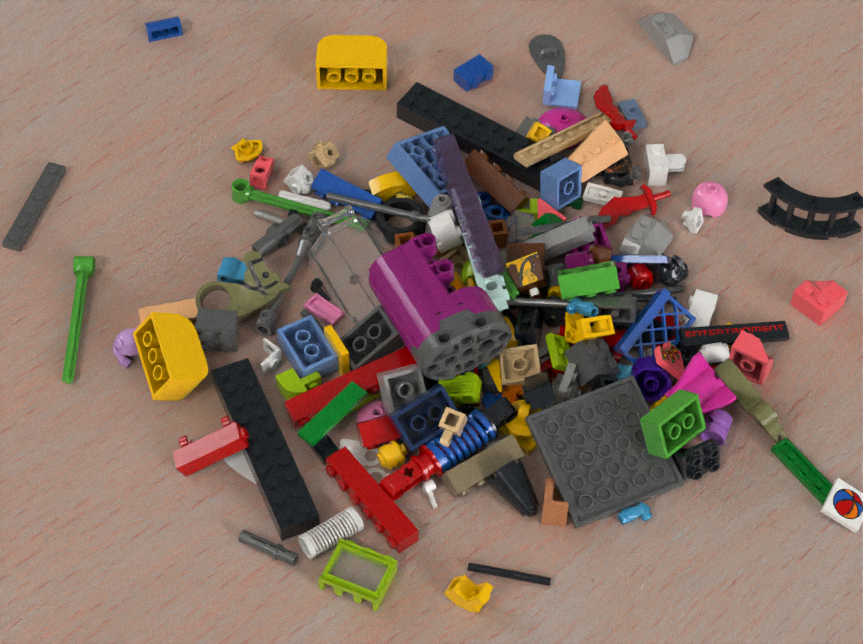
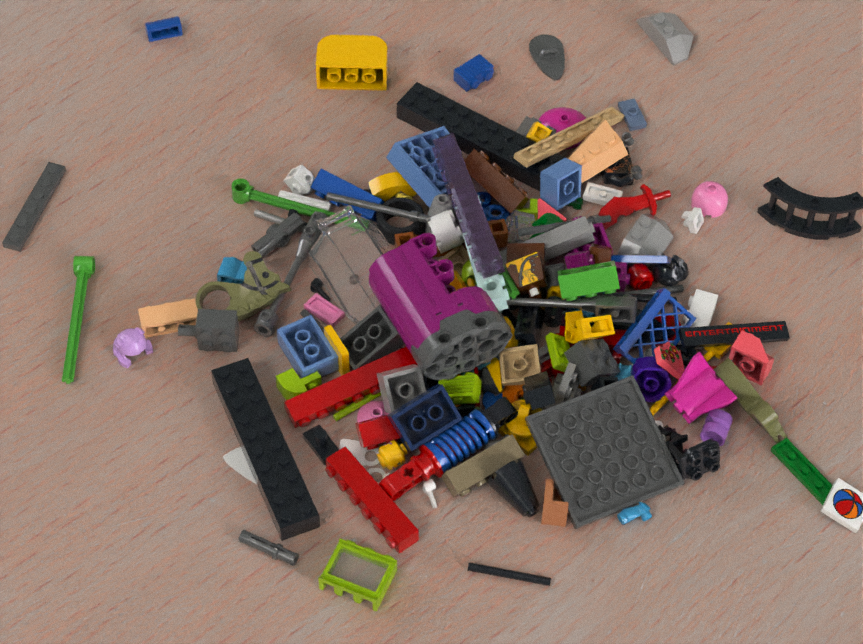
yellow brick [132,312,208,401] -> none
brick [172,415,249,476] -> none
yellow animal [231,138,263,163] -> none
coral leg [250,156,275,190] -> none
white bracket [260,338,282,376] -> none
green tile [297,381,367,447] -> none
white piece [298,506,364,559] -> none
tan brick [307,141,340,170] -> none
tan brick [438,407,468,447] -> none
yellow brick [444,574,493,612] -> none
light blue bracket [542,65,581,109] -> none
dark azure arm [566,298,599,317] -> none
red sword [593,84,637,140] -> none
bright green brick [640,389,706,459] -> none
white brick [643,144,686,186] -> none
white brick [699,342,729,364] -> none
coral slope [790,280,848,326] -> none

